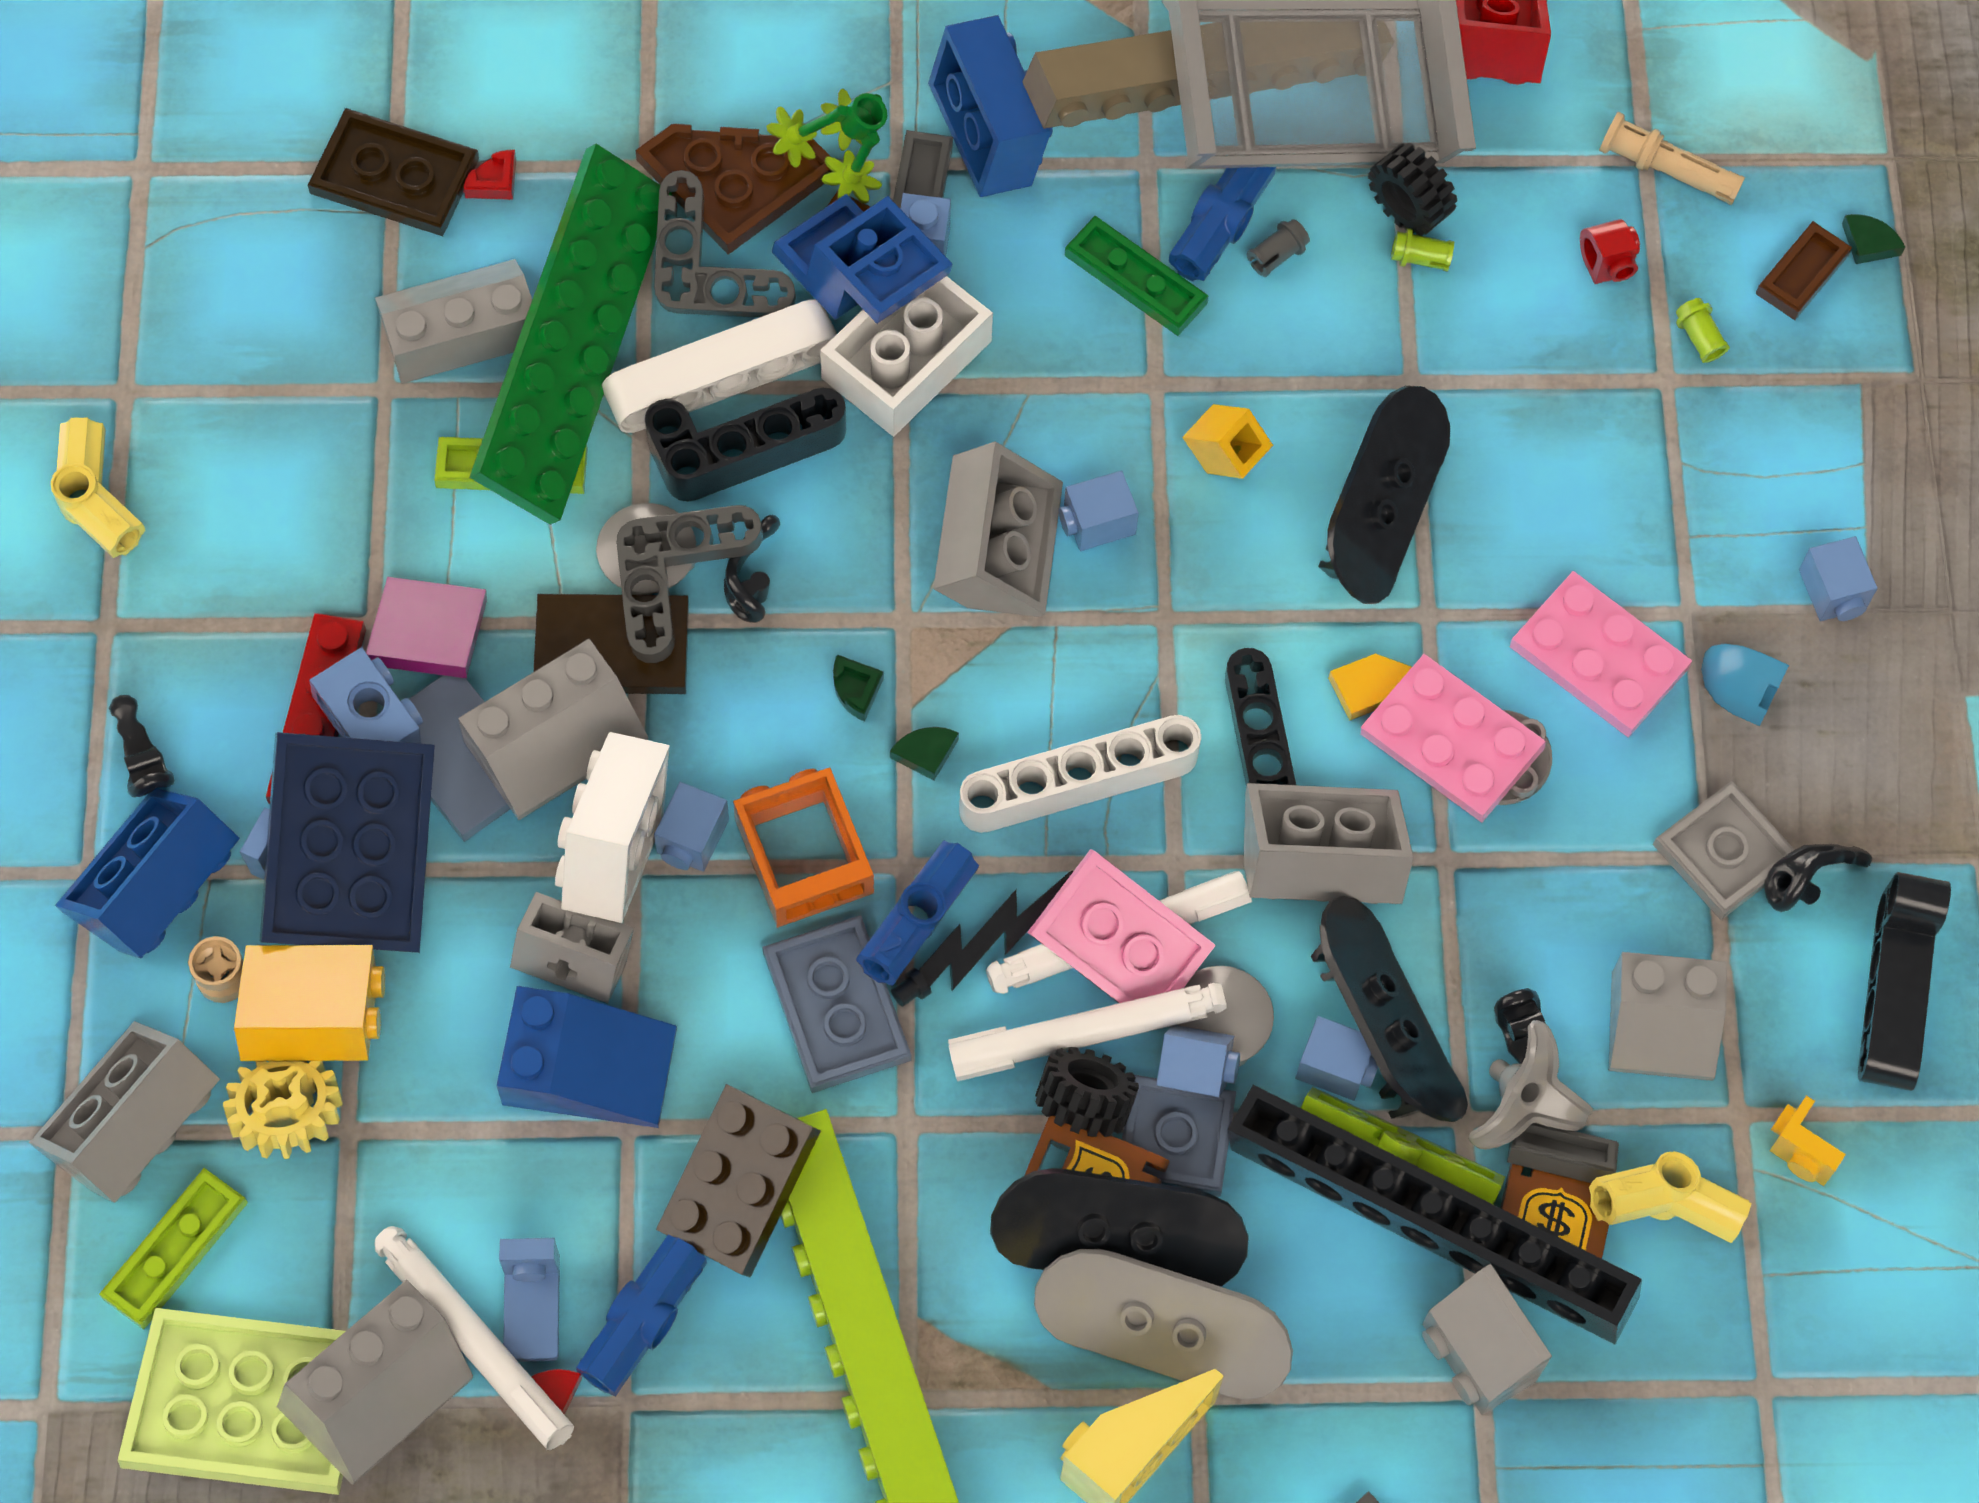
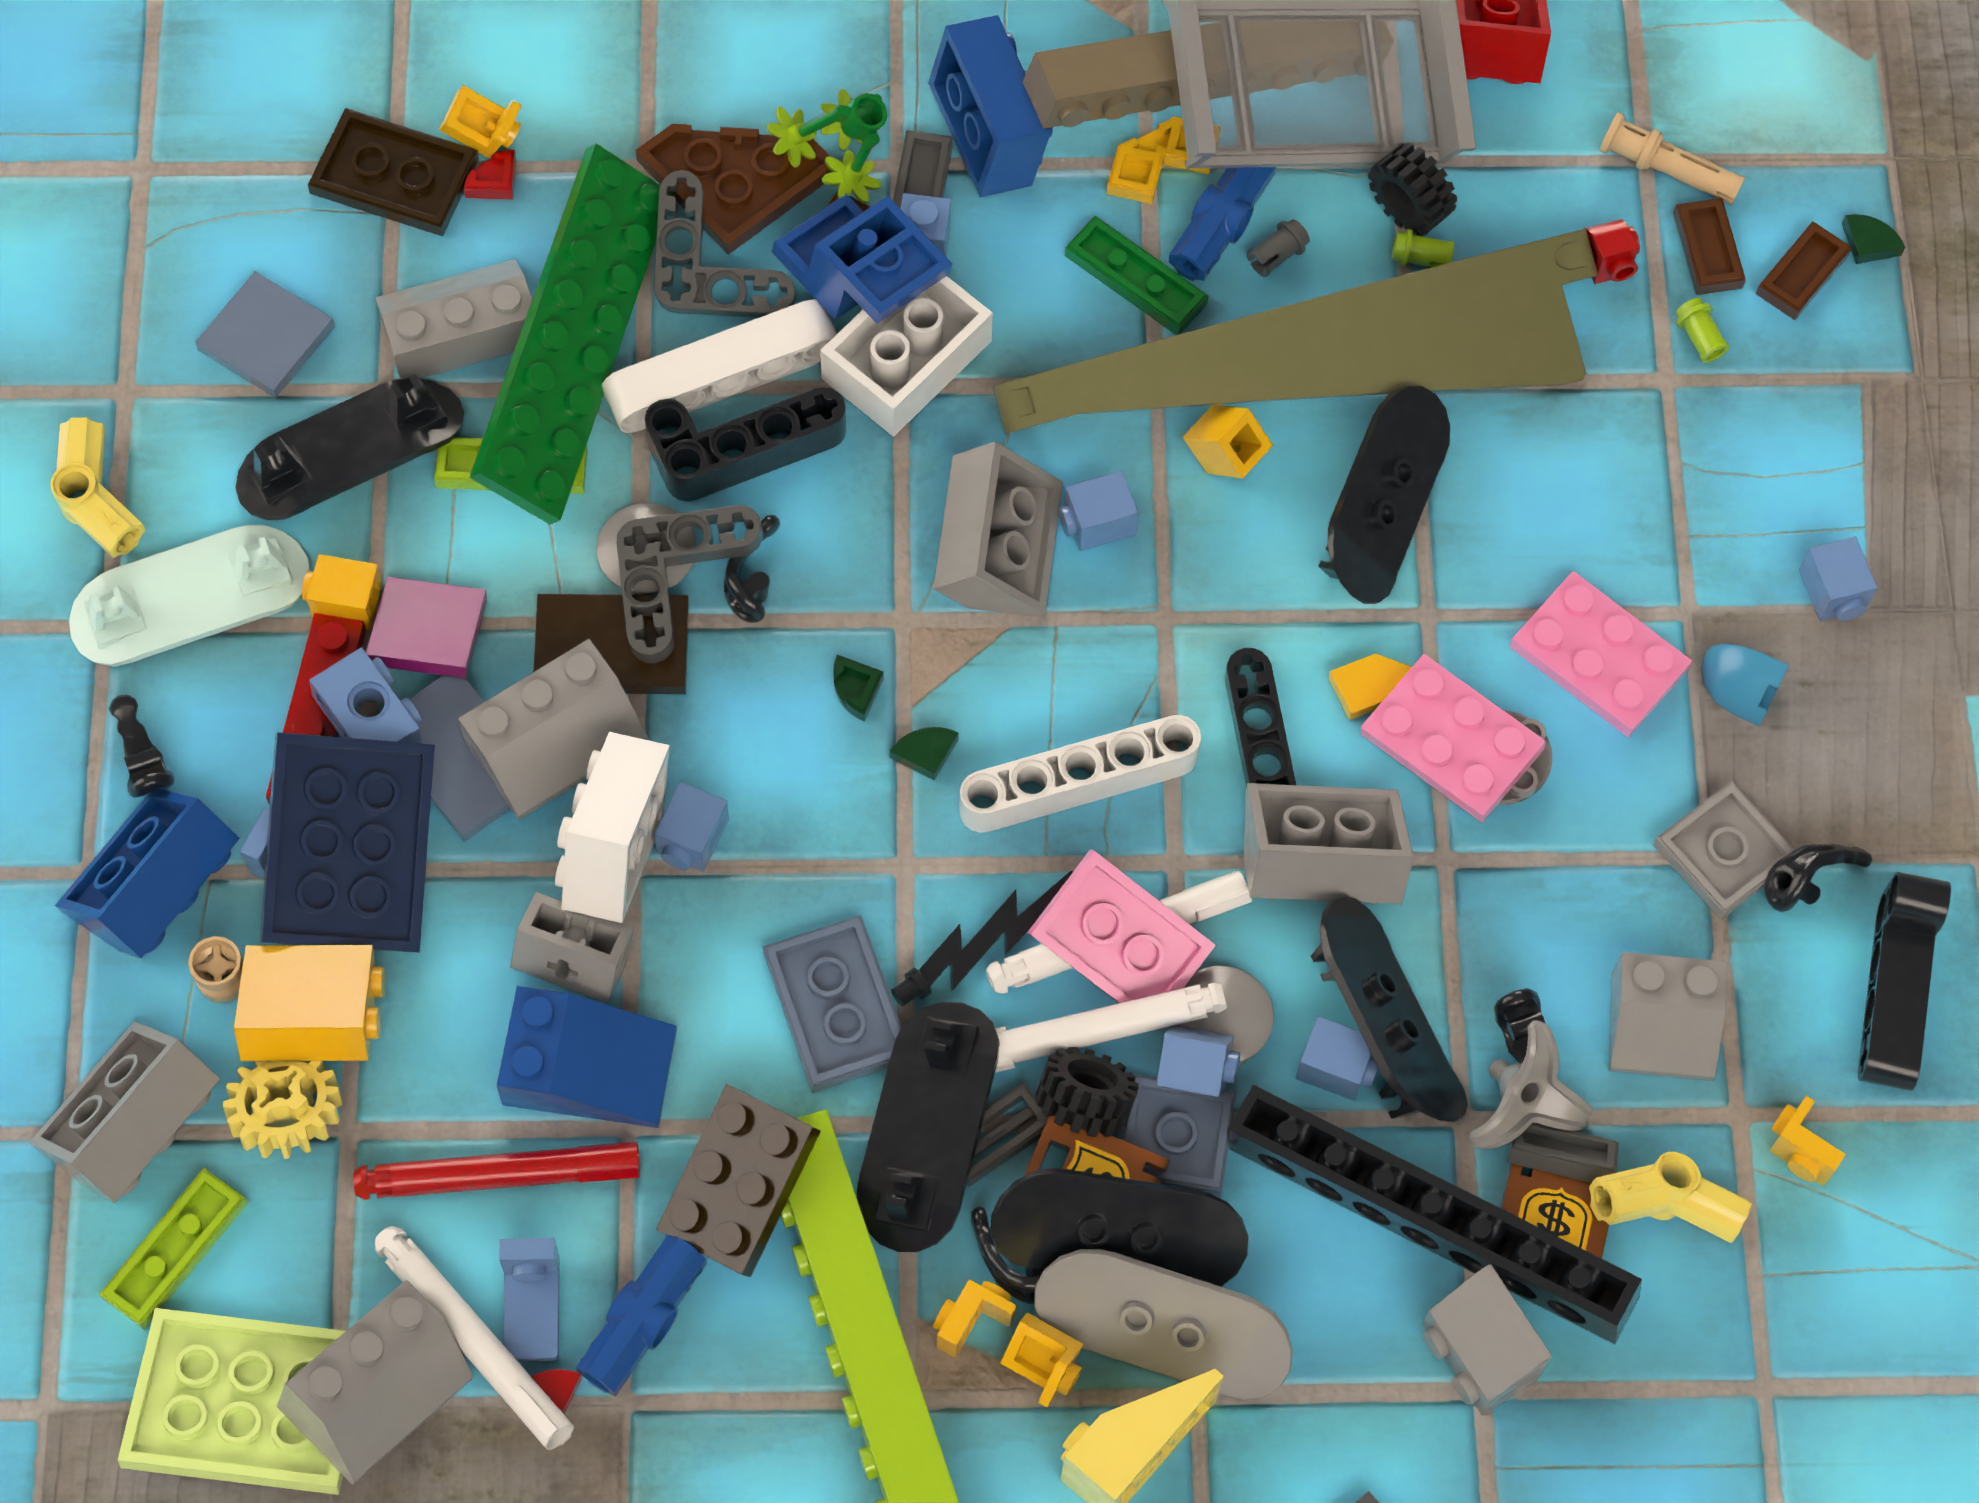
orange window [733,767,874,928] -> none
blue piece [856,840,979,986] -> none
lime hinge [1301,1087,1506,1205] -> none
none -> light aqua piece [69,525,310,667]
none -> sand blue tile [195,271,335,398]
none -> black piece [236,374,464,520]
none -> yellow brick [302,554,384,630]
none -> red piece [353,1141,640,1200]
none -> yellow bracket [439,85,522,158]
none -> black piece [857,1002,1000,1252]
none -> yellow bracket [933,1279,1016,1359]
none -> dark grey tile [967,1082,1049,1188]
none -> black piece [971,1206,1044,1304]
none -> olive panel [992,229,1599,434]
none -> yellow bracket [1000,1312,1084,1408]
none -> yellow tile [1106,116,1221,204]
none -> reddish brown tile [1673,198,1746,295]

